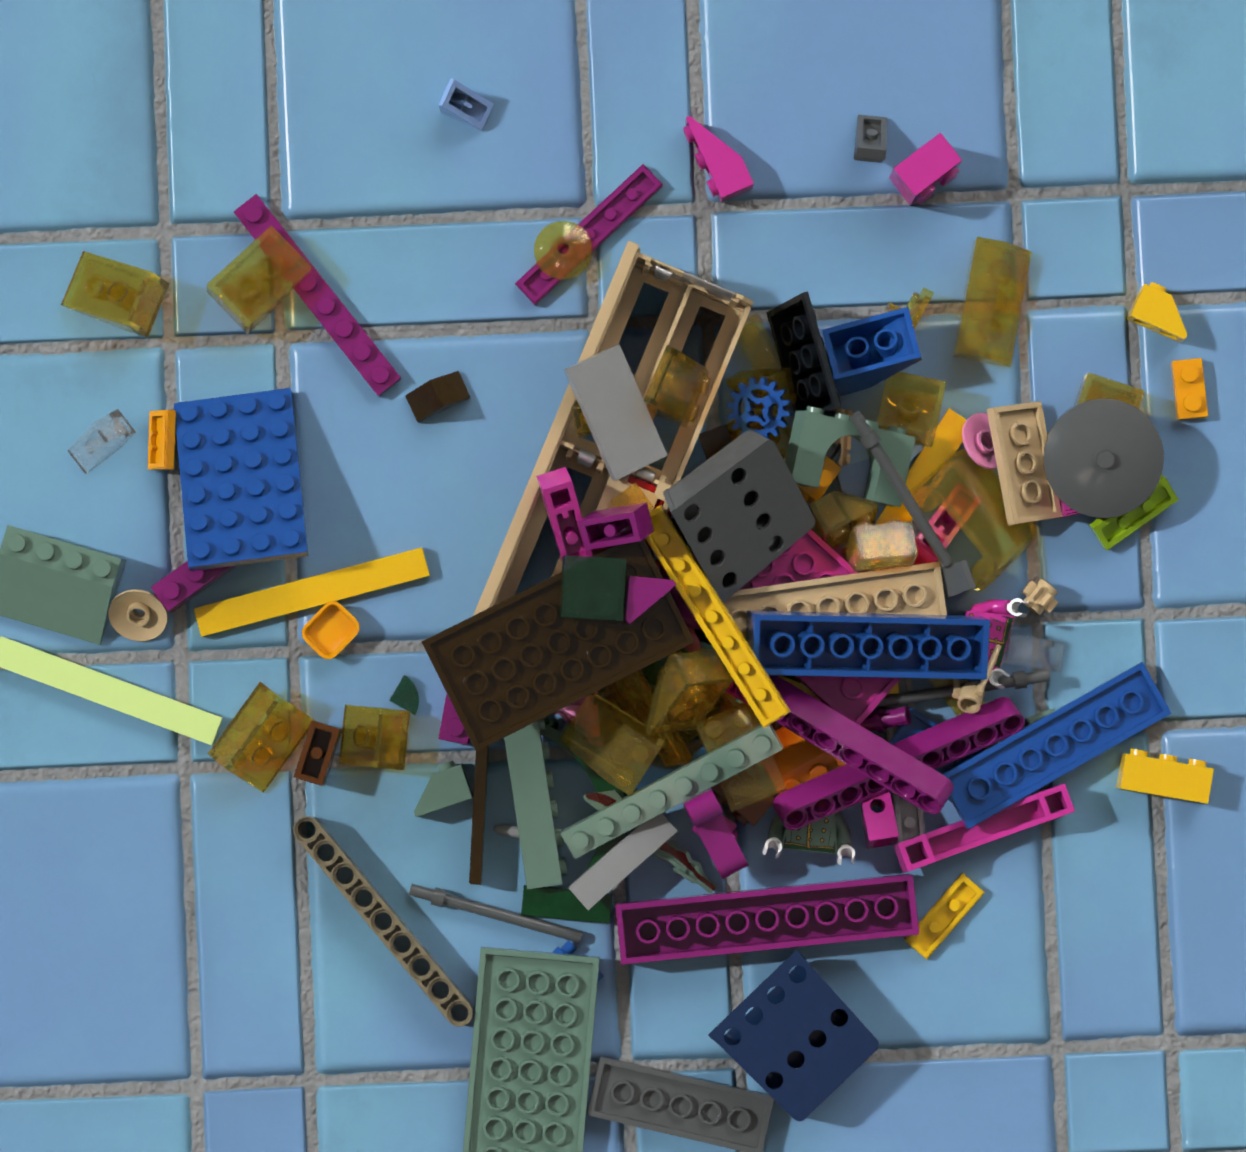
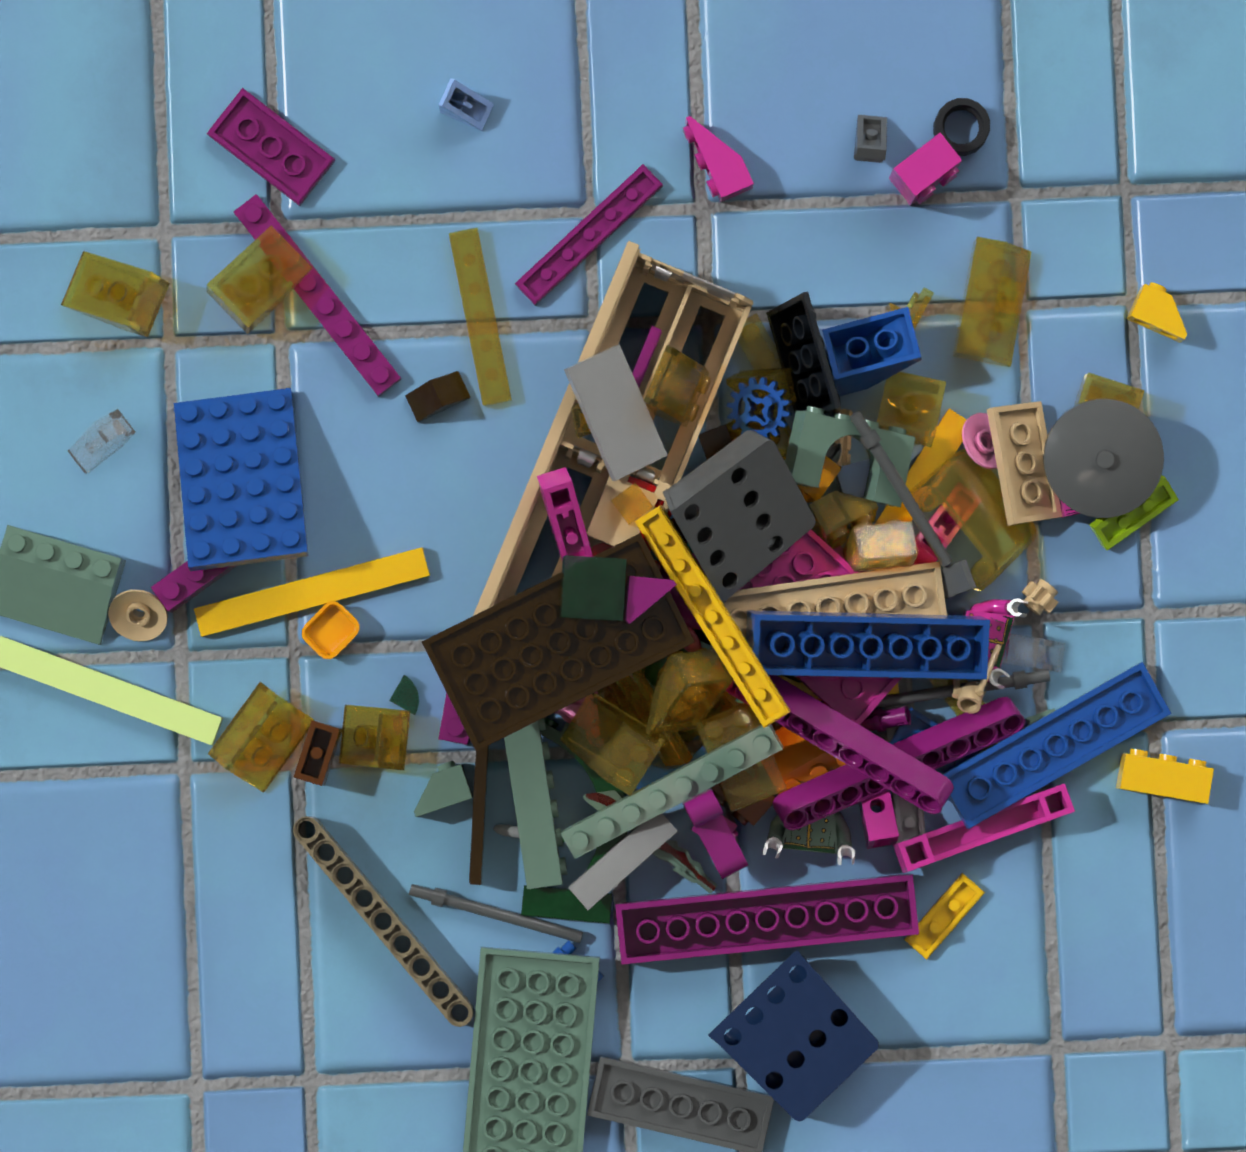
light orange plate [147,410,176,471] -> none
clear yellow dish [534,221,593,280] -> none
magenta brick [578,502,654,550] -> none
light orange plate [1171,358,1208,420] -> none
none -> magenta tile [206,88,336,206]
none -> clear yellow tile [449,228,512,406]
none -> magenta tile [632,326,662,388]
none -> black tyre [933,98,990,156]

